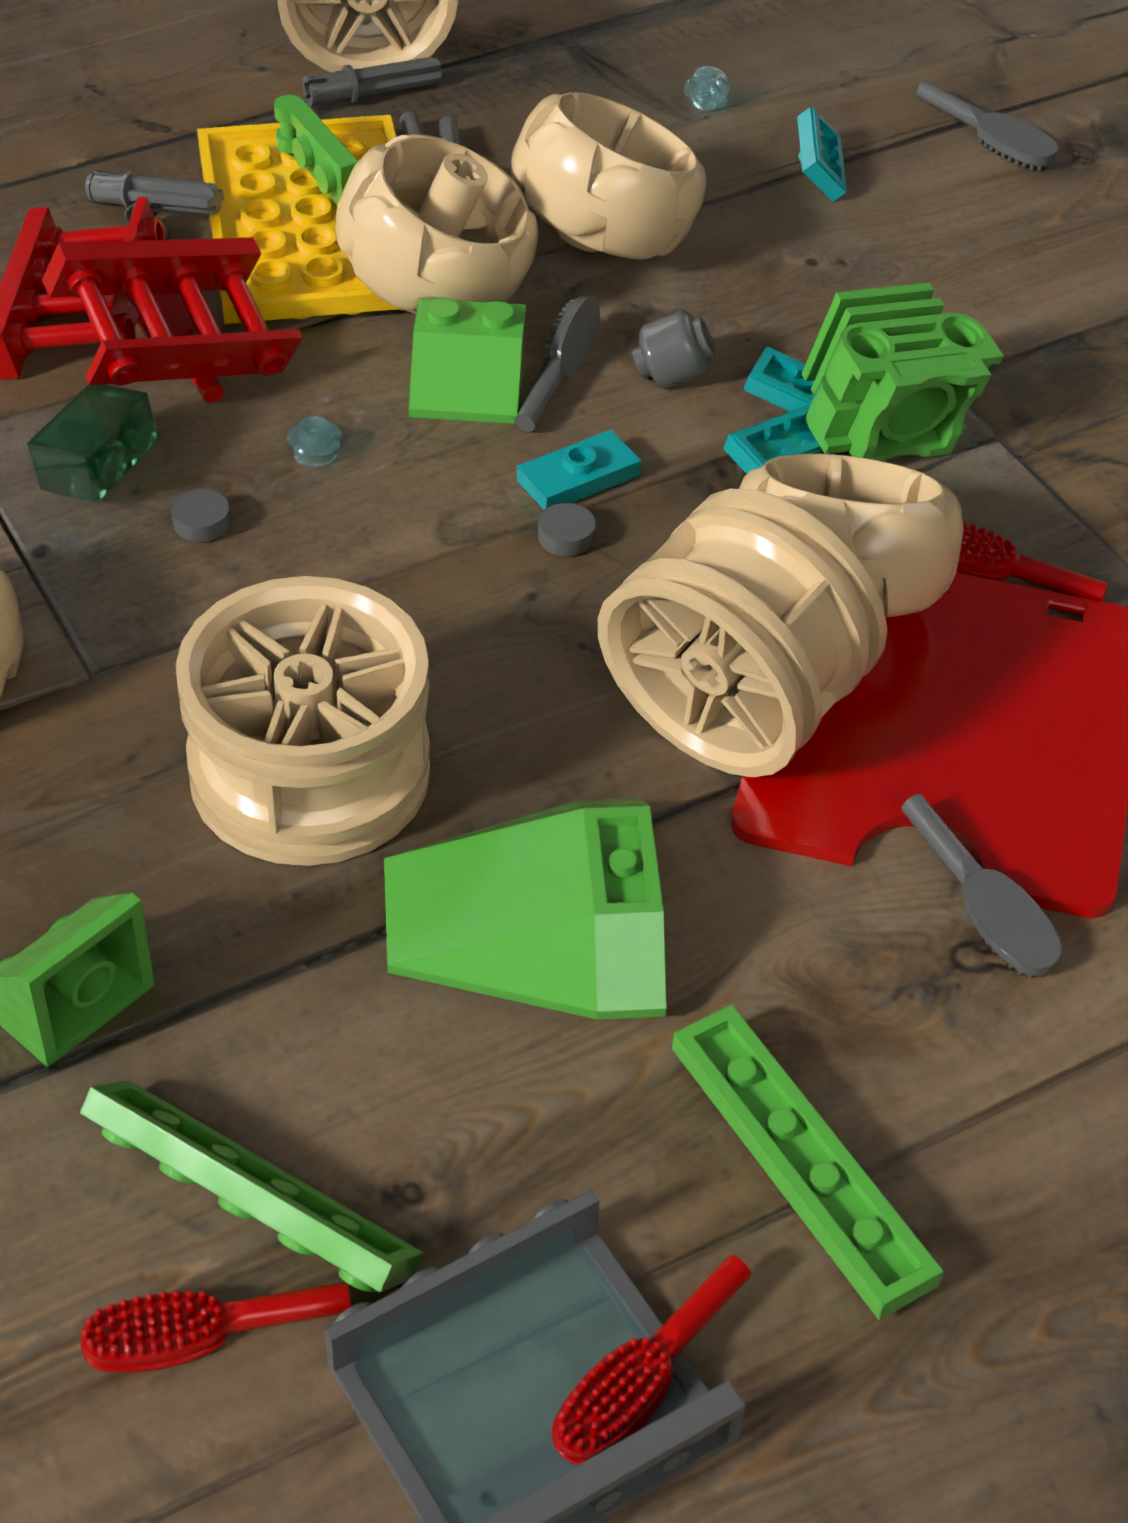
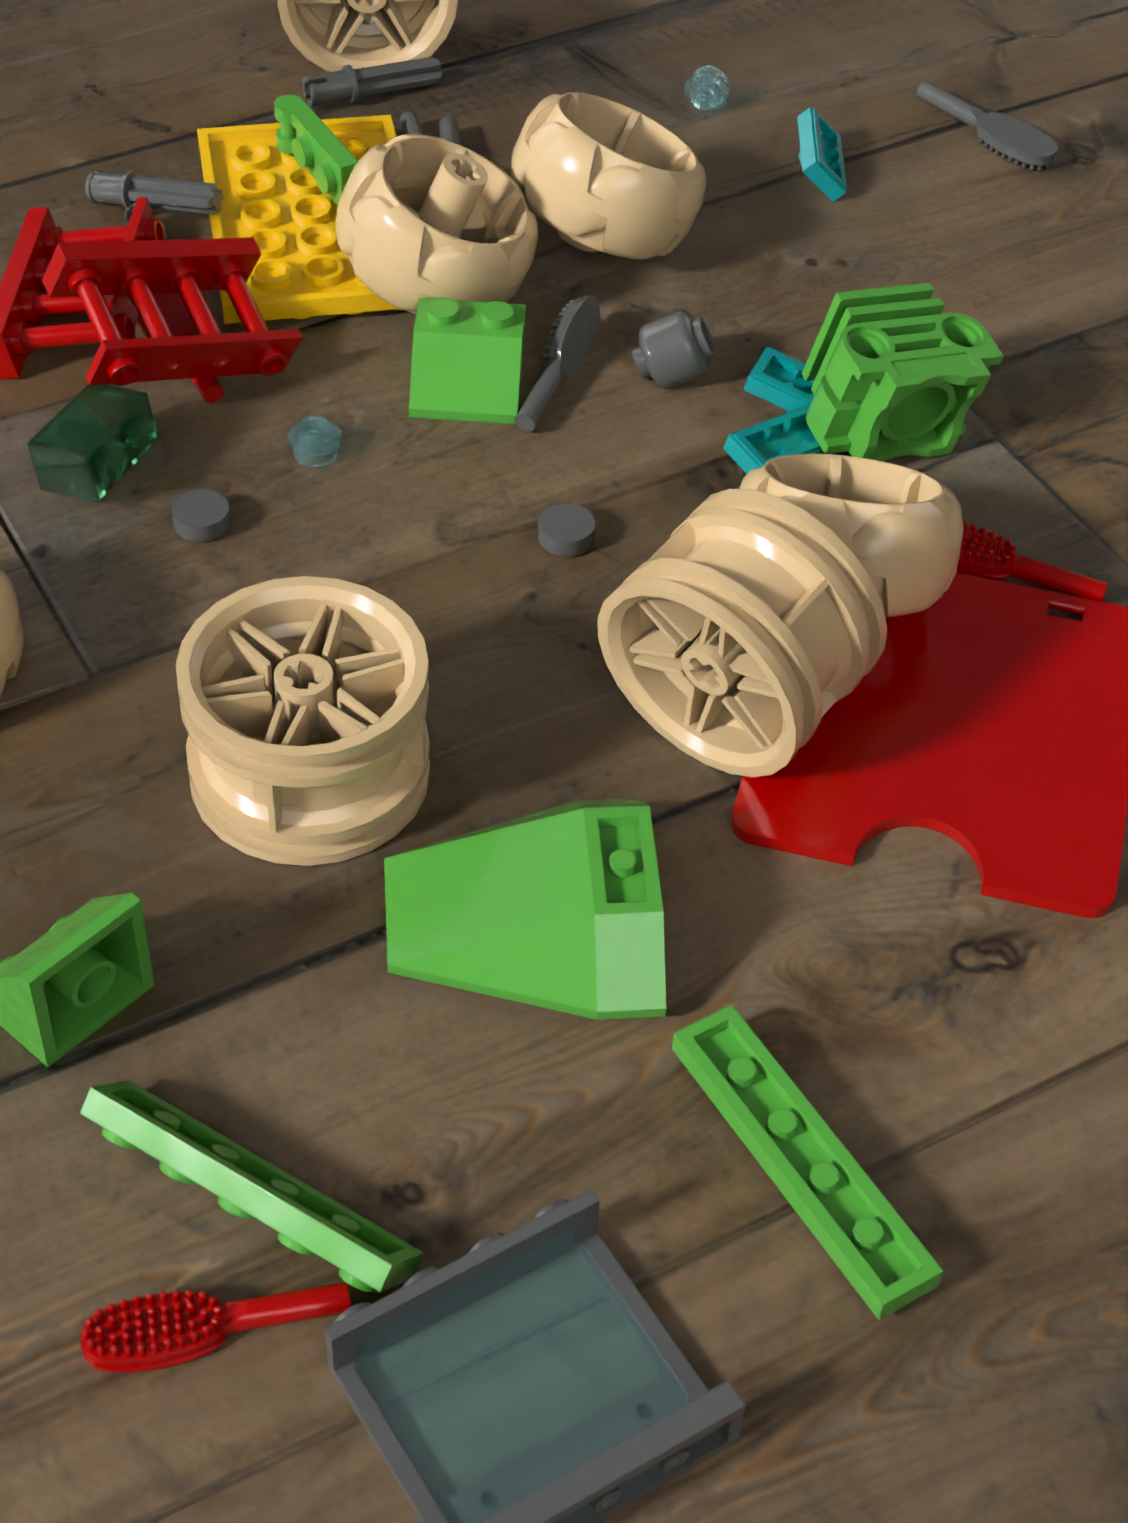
teal plate [517,429,641,510] -> none
red piece [551,1255,751,1465] -> none
dark grey piece [901,794,1062,979] -> none

